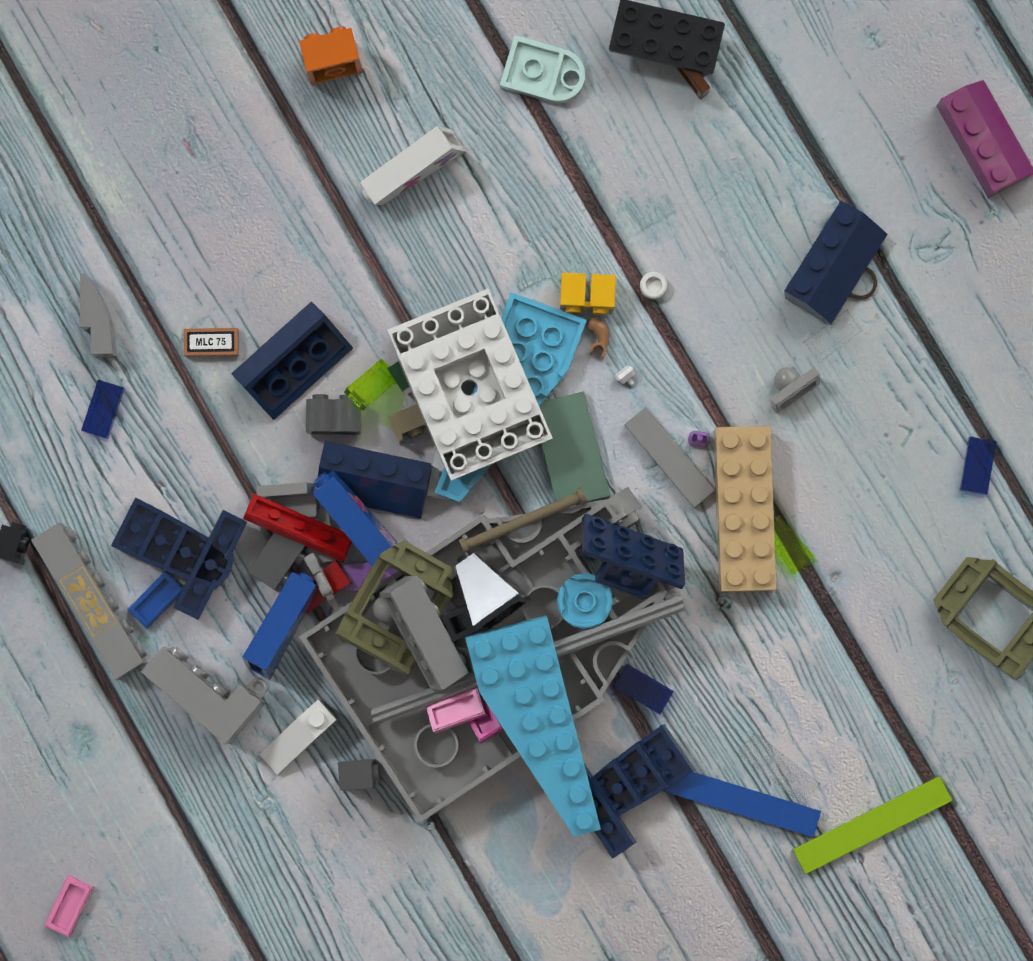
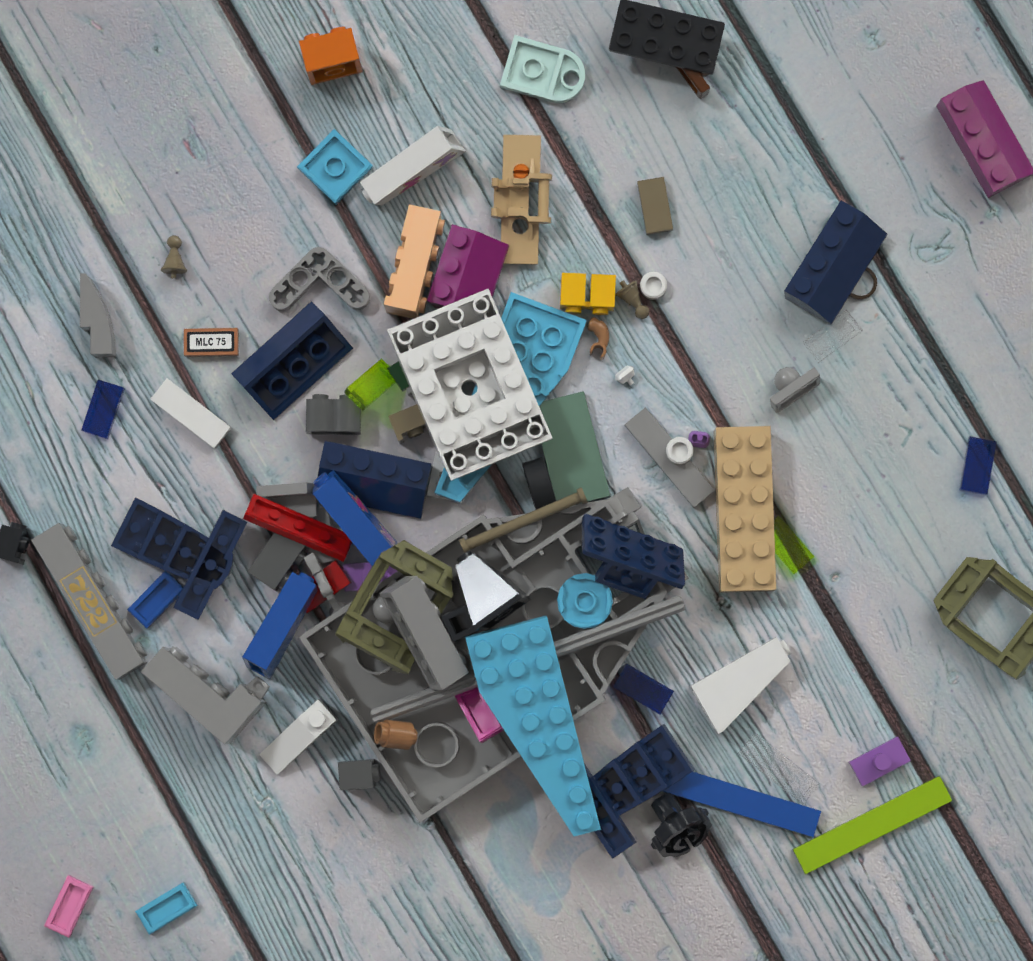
bright pink tile [426,688,487,733] -> none
none -> medium azure tile [135,882,198,935]
none -> white tile [150,378,231,449]
none -> dark tan piece [161,235,187,279]
none -> light grey beam [269,247,370,311]
none -> medium azure tile [297,129,373,205]
none -> medium nougat brick [374,720,417,750]
none -> light nougat wedge [384,204,445,319]
none -> magenta slope [427,224,509,309]
none -> tan piece [491,135,552,265]
none -> black tyre [522,457,556,510]
none -> dark tan piece [615,280,649,319]
none -> dark tan tile [637,177,673,235]
none -> black piece [651,793,712,857]
none -> white tile [666,437,693,465]
none -> white slope [689,637,791,734]
none -> medium lavender tile [849,736,911,786]

